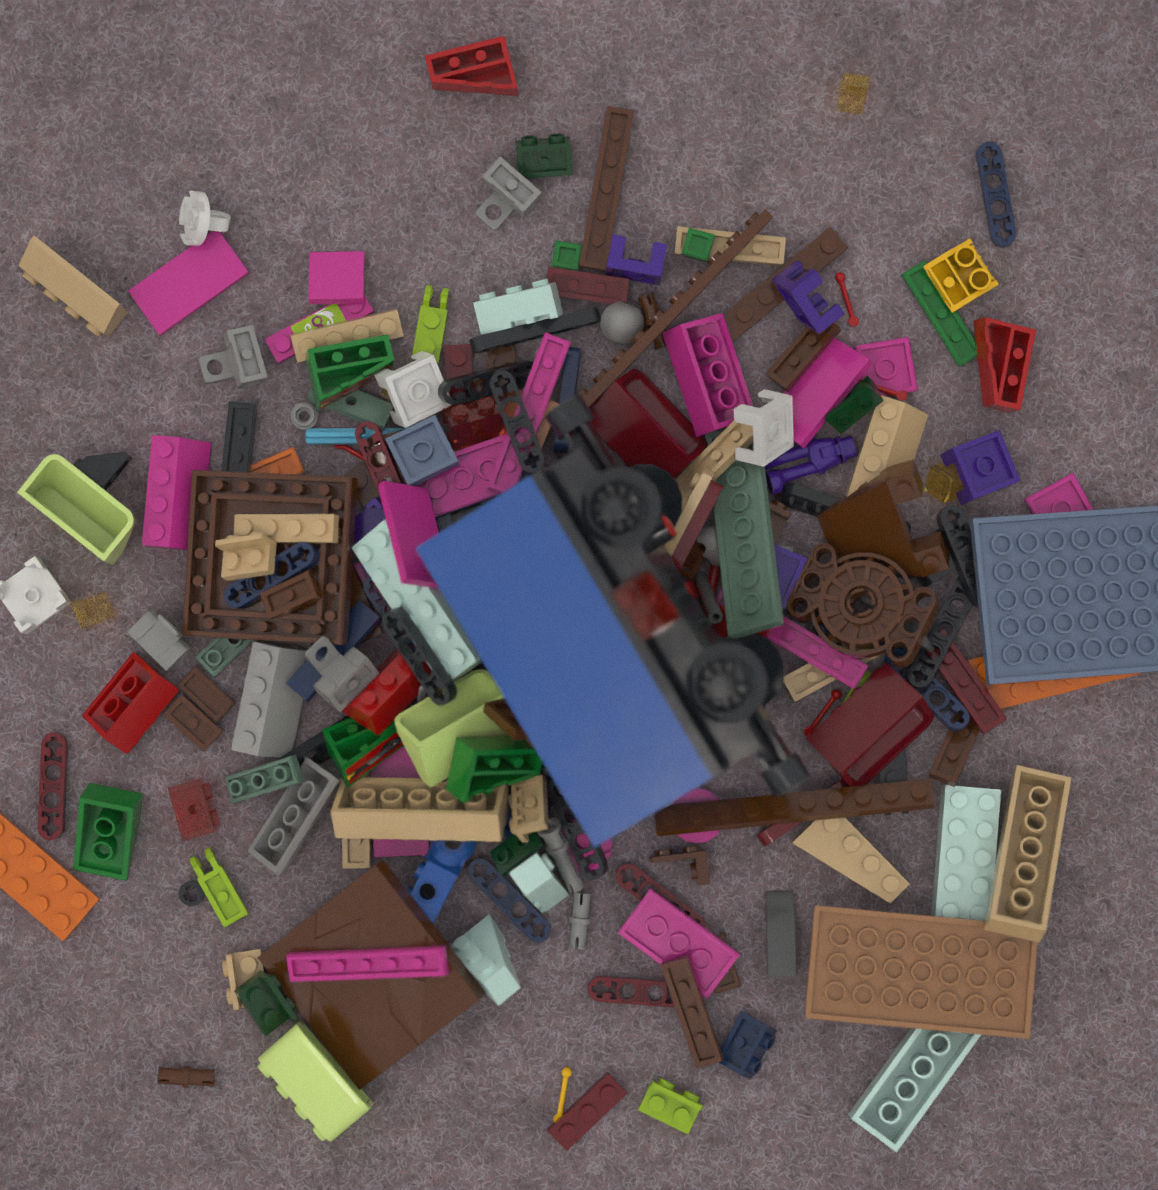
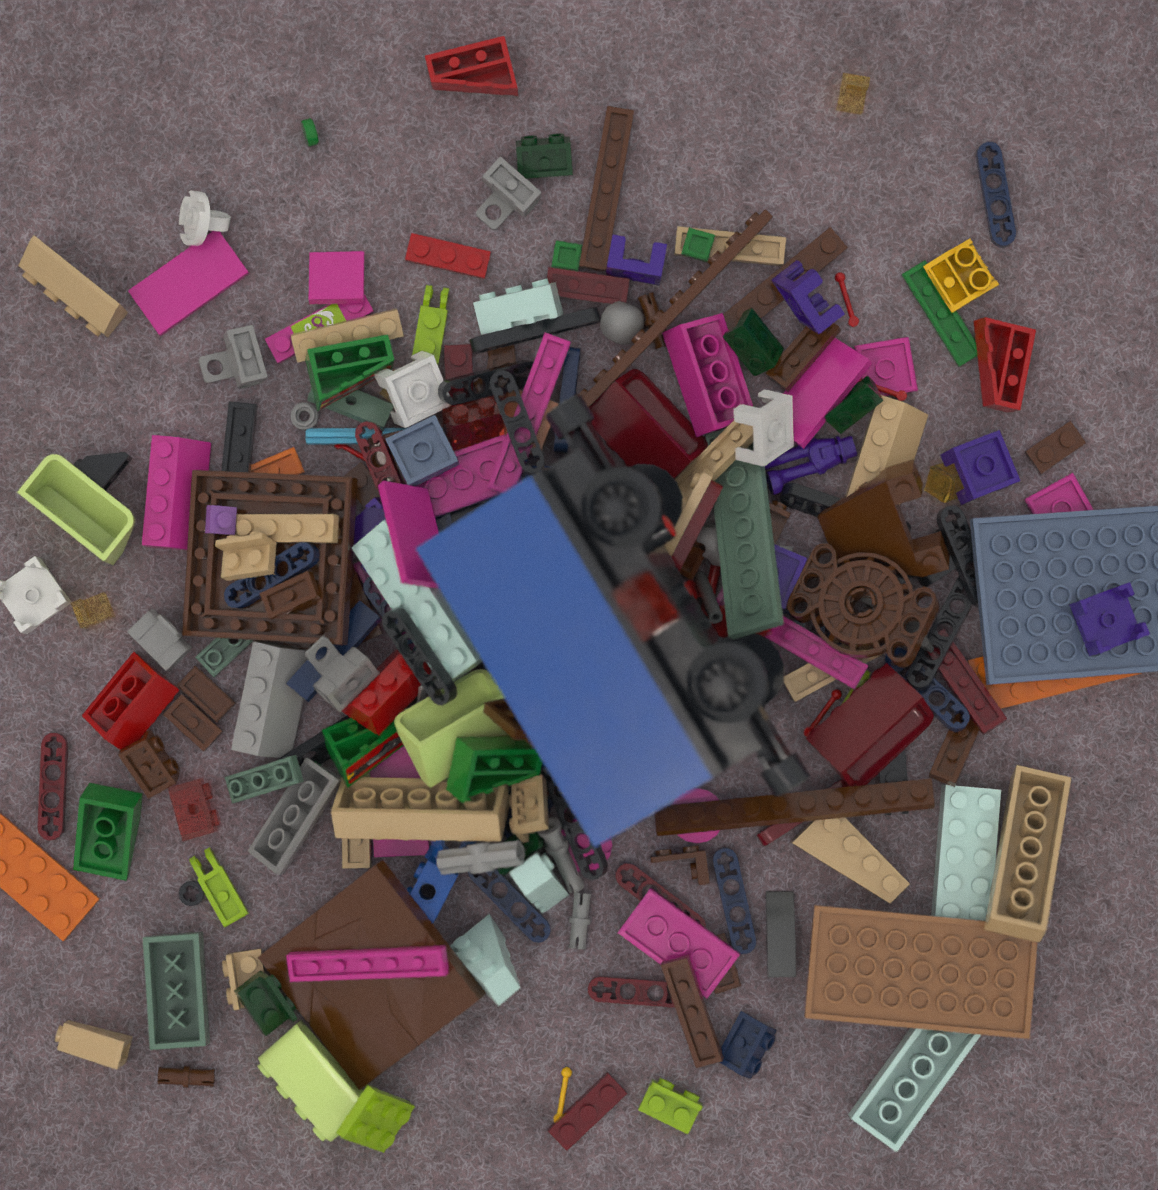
none -> tan slope [55,1020,133,1069]
none -> reddish brown bracket [118,730,180,799]
none -> sand green brick [143,932,210,1050]
none -> medium lavender plate [205,505,237,535]
none -> green tile [301,118,319,147]
none -> lime plate [336,1085,415,1153]
none -> red plate [405,233,491,279]
none -> light grey piece [437,840,525,875]
none -> dark blue beam [713,848,756,954]
none -> dark green bracket [723,308,784,376]
none -> reddish brown plate [1024,421,1086,474]
none -> dark purple panel [1069,582,1150,656]

